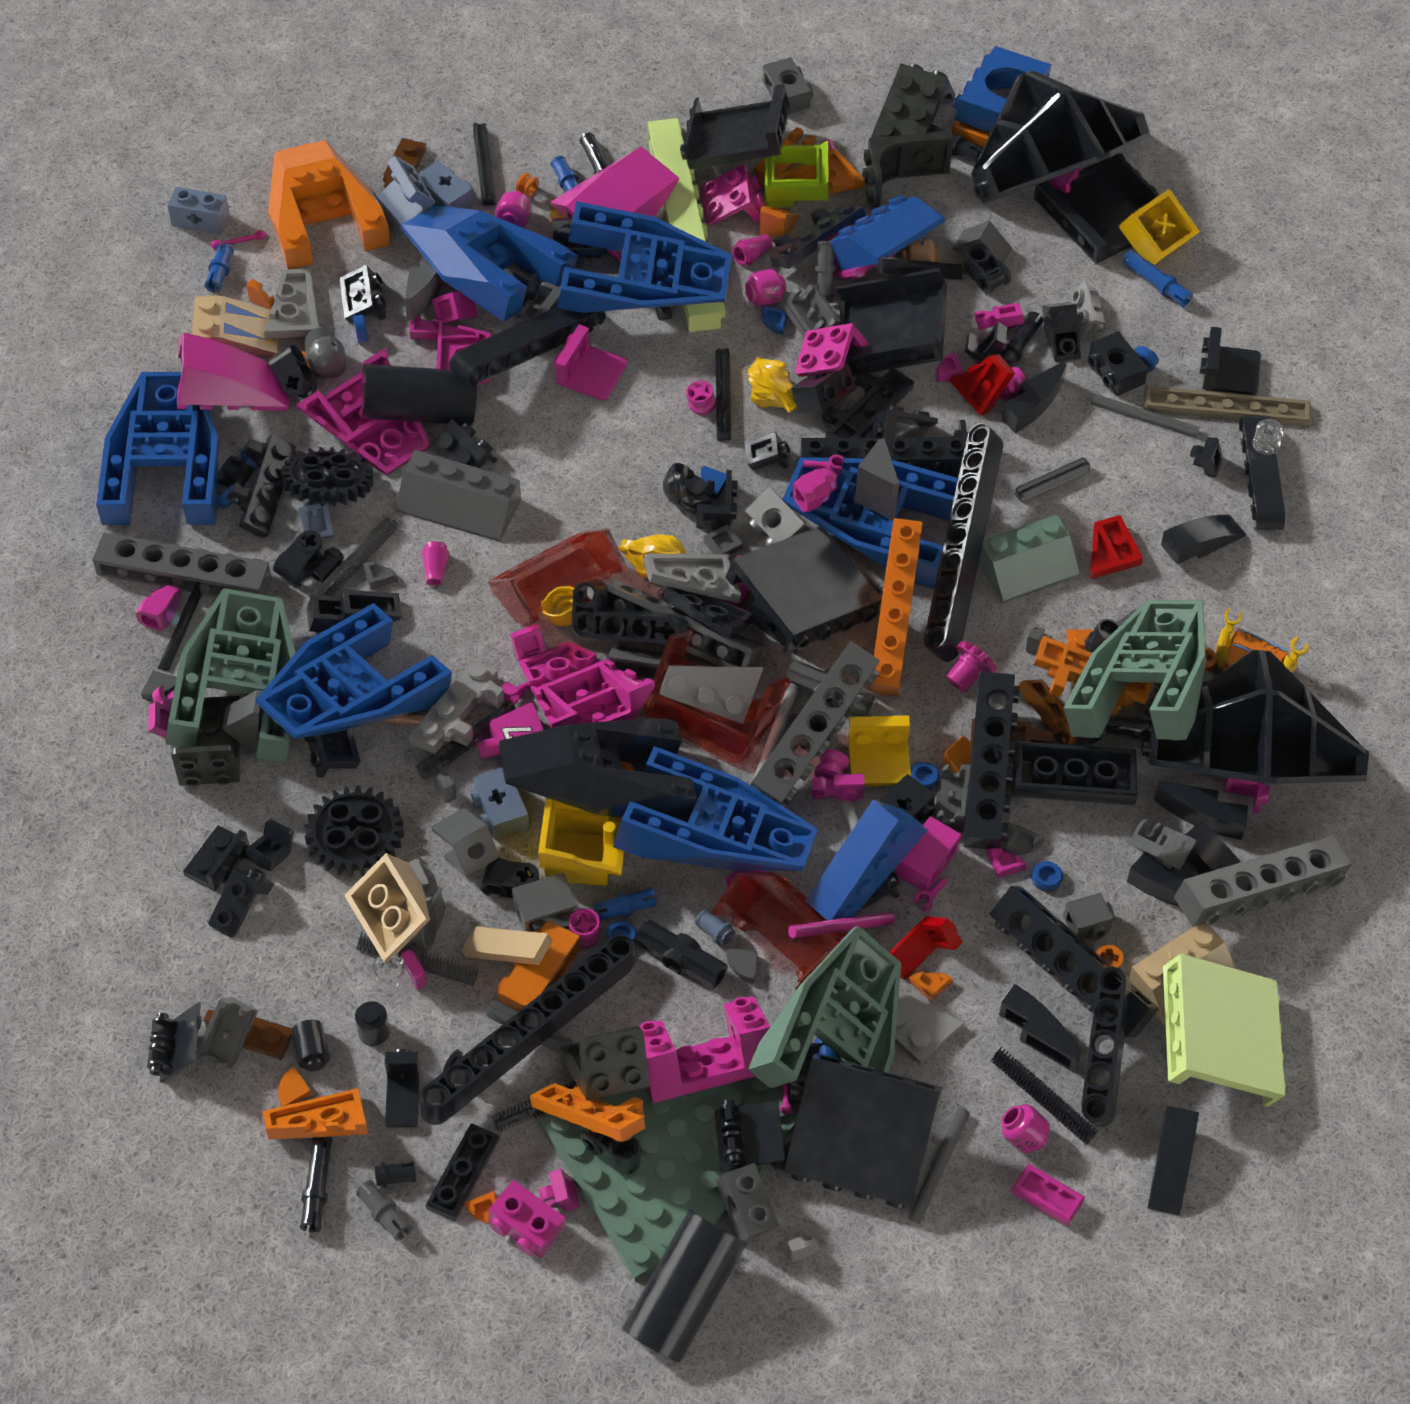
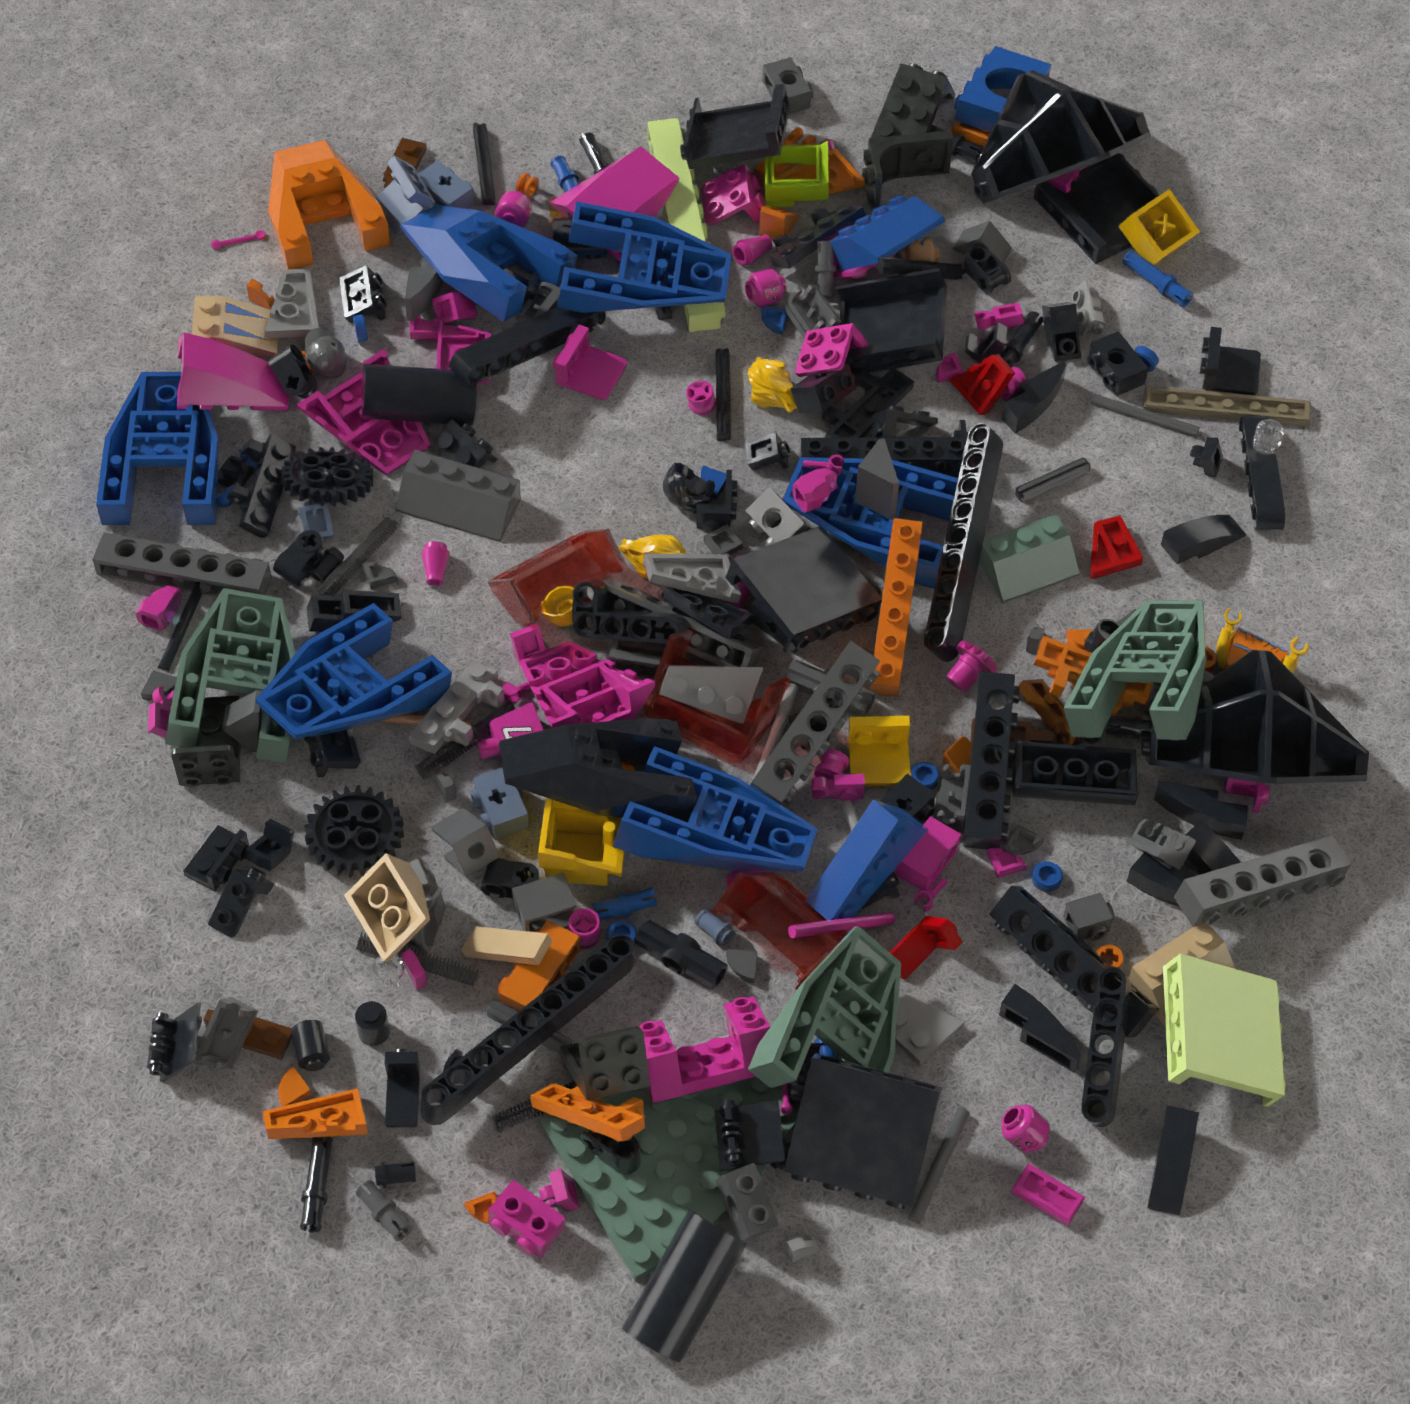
sand blue brick [167,187,230,234] -> none
blue pin [204,243,234,293] -> none
black tile [426,1123,500,1221] -> none
orange tile [909,971,953,1002] -> none
black axle [991,1047,1099,1145] -> none

